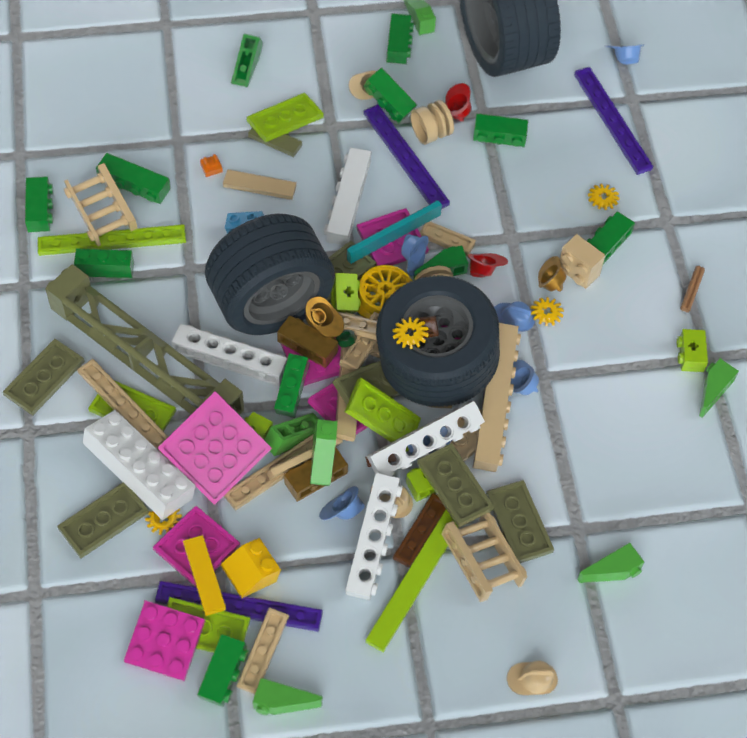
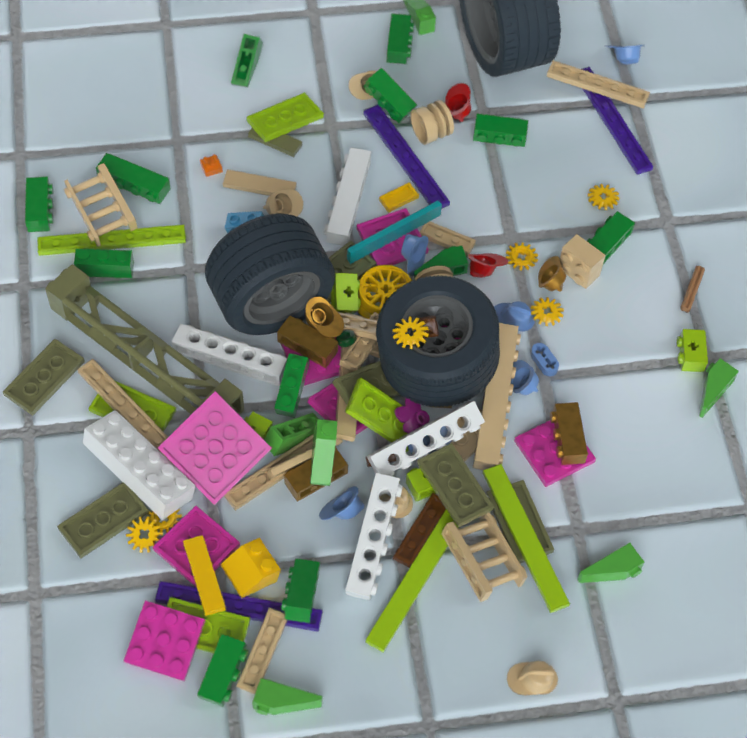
none -> yellow gear [126,516,163,553]
none -> tan piece [263,189,303,216]
none -> green brick [281,558,320,623]
none -> yellow tile [379,182,419,213]
none -> magenta plate [394,398,430,433]
none -> lime tile [482,464,570,613]
none -> yellow gear [506,242,538,270]
none -> dark pink plate [514,420,596,487]
none -> medium blue beam [531,343,559,376]
none -> tan plate [547,60,650,109]
none -> pearl gold brick [550,402,588,465]

